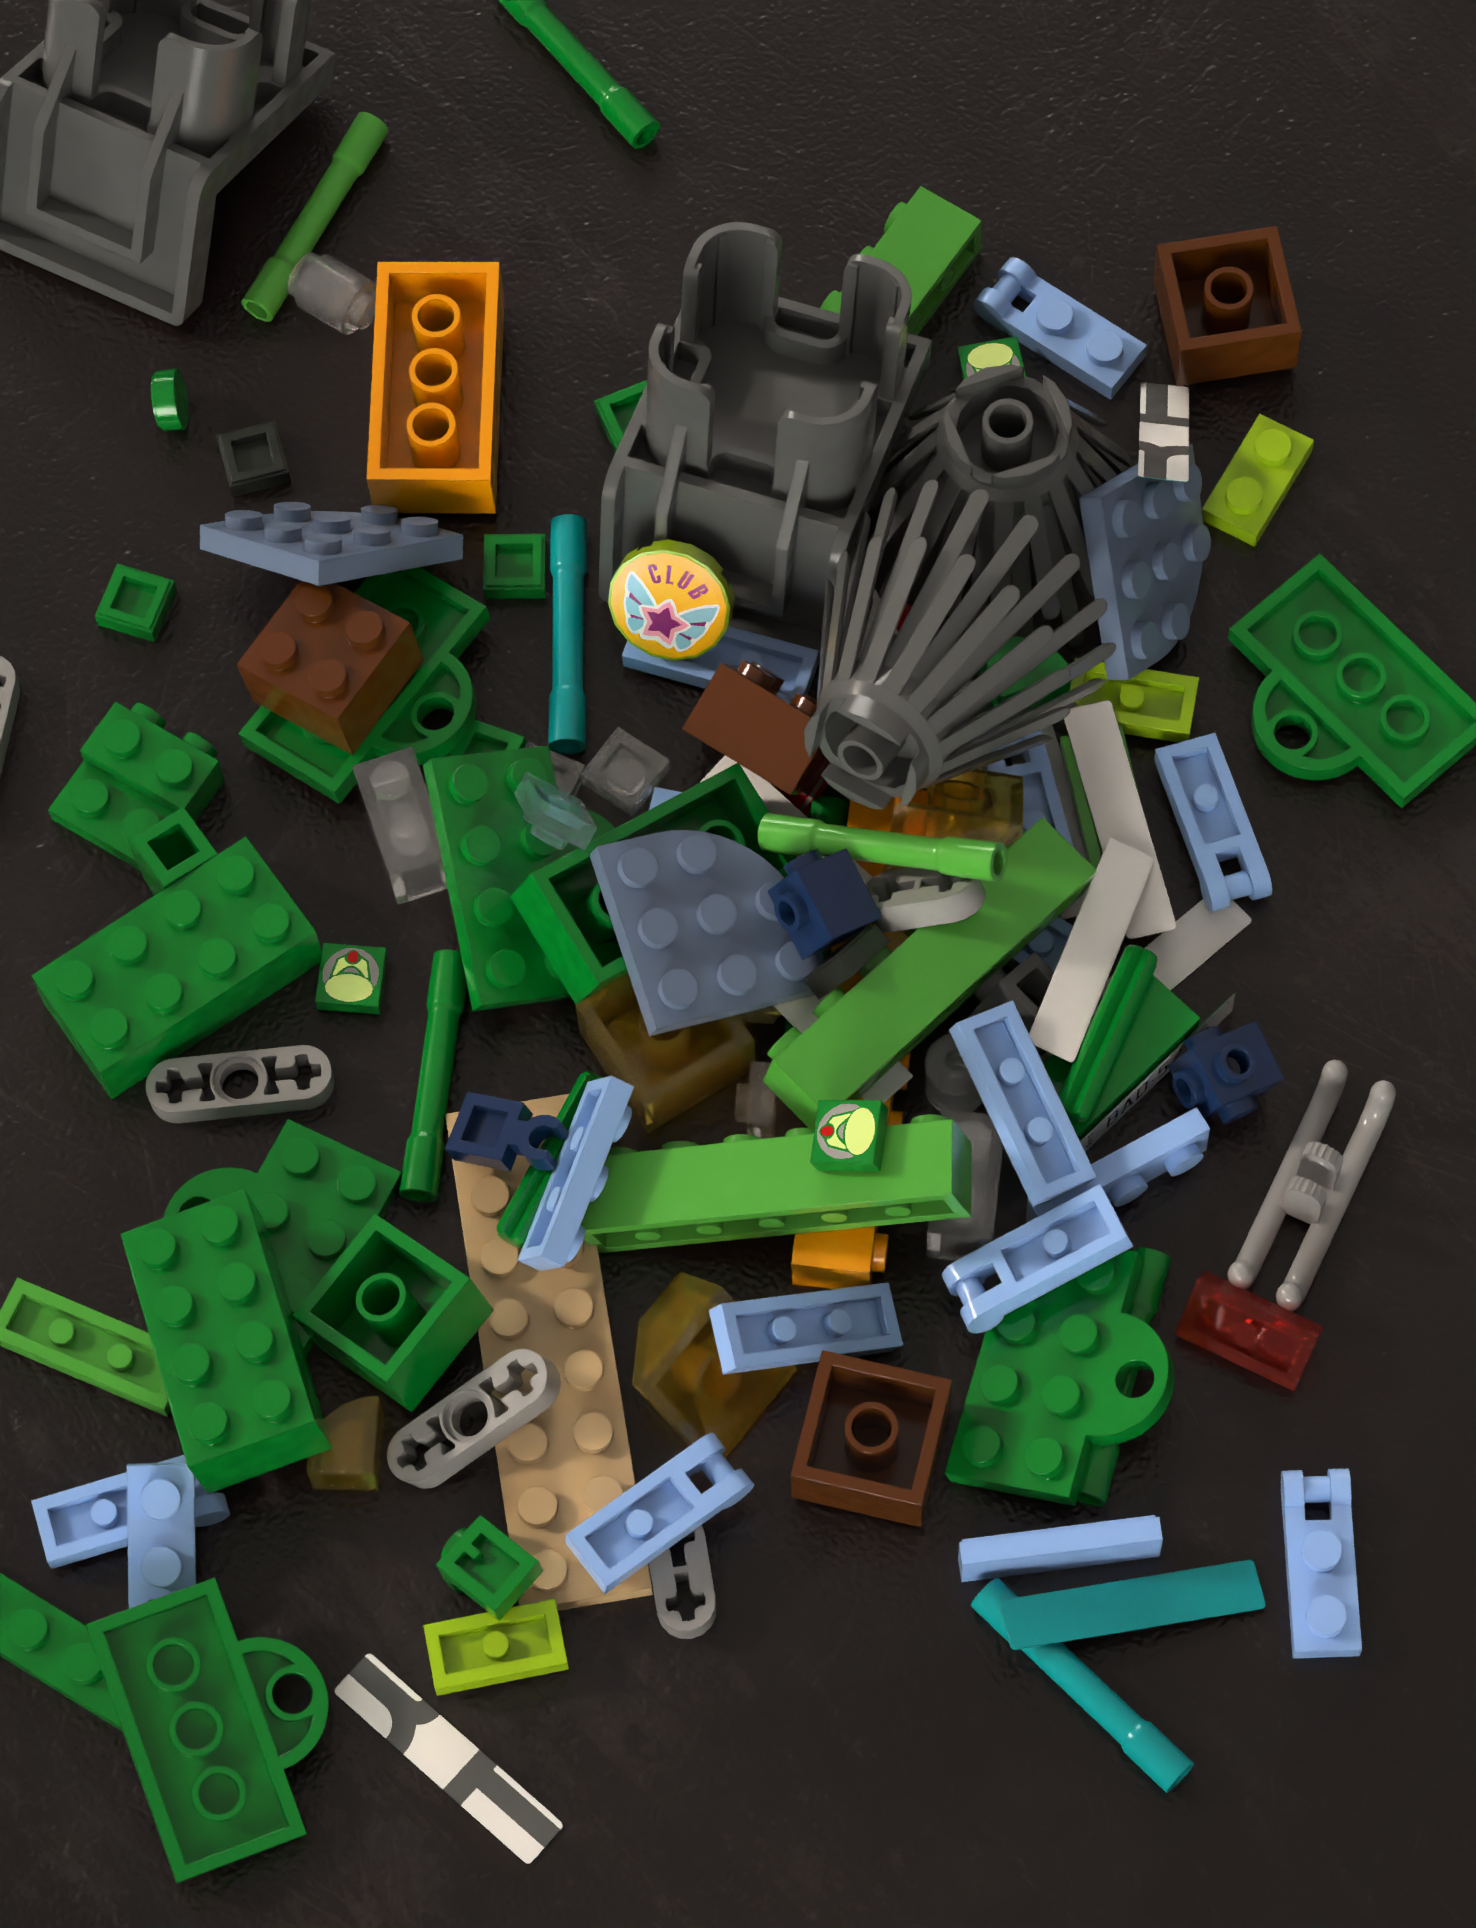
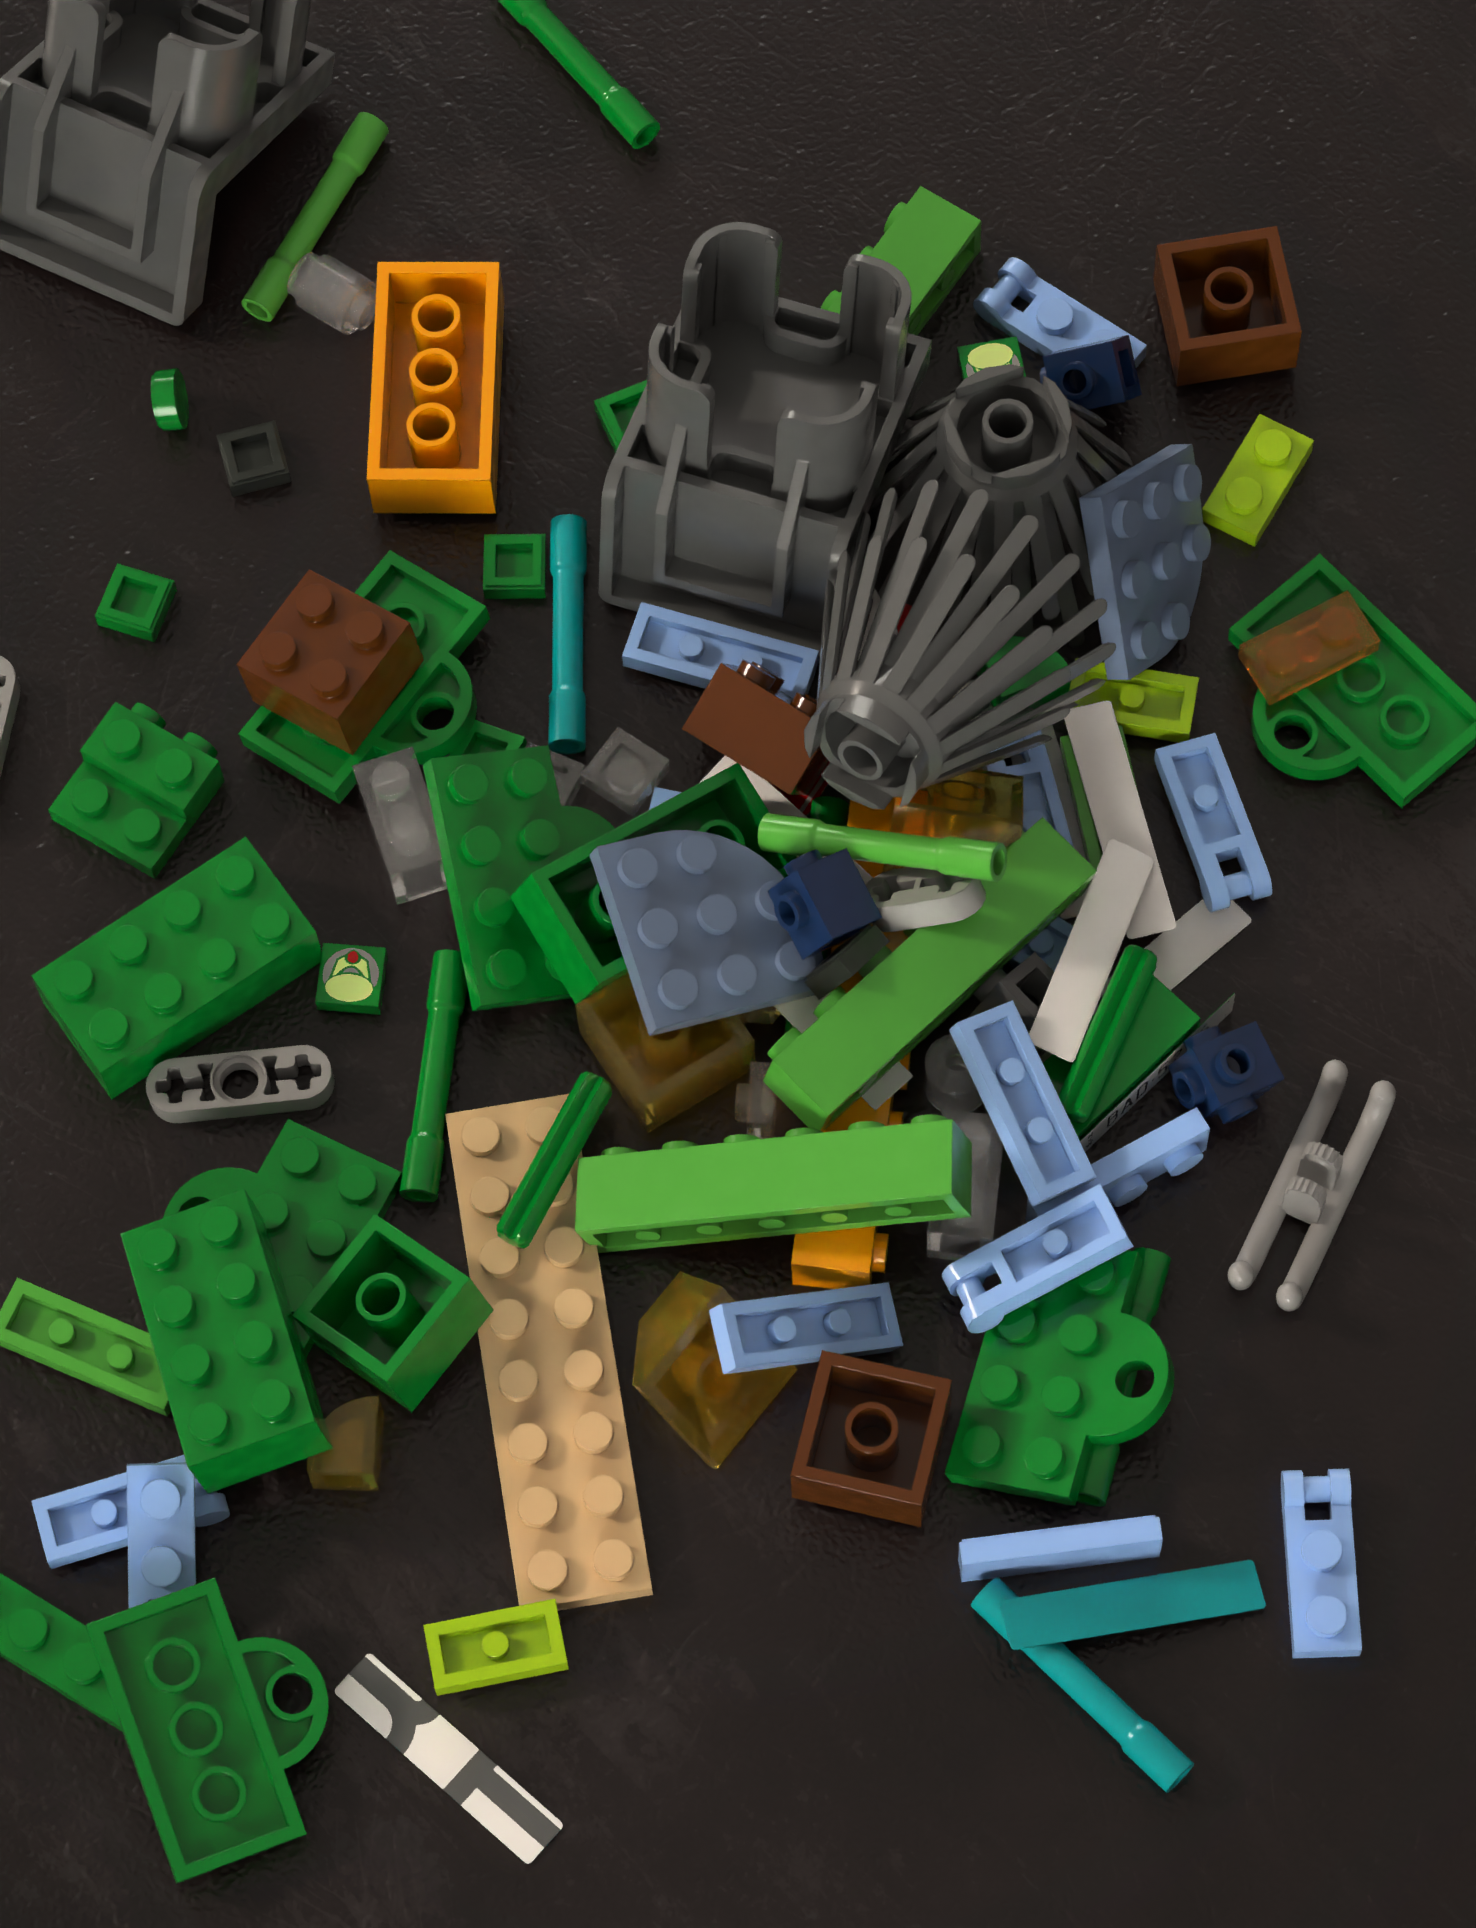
green brick [130,807,218,895] -> none
sand blue plate [200,502,463,586] -> none
light grey beam [387,1349,561,1489] -> none
green bracket [436,1515,544,1621] -> none
dark blue plate [445,1092,569,1172] -> none
clear light blue plate [514,772,597,850] -> none
light blue plate [517,1076,634,1271] -> none
light blue plate [565,1432,754,1594] -> none
tile [608,539,735,661] -> none
light grey beam [649,1525,716,1639] -> none
tile [810,1100,888,1171] -> none
sticker [1138,382,1189,482] -> none
clear red plate [1175,1270,1324,1391] -> none
none -> dark blue brick [1040,335,1142,410]
none -> clear orange plate [1238,590,1380,705]

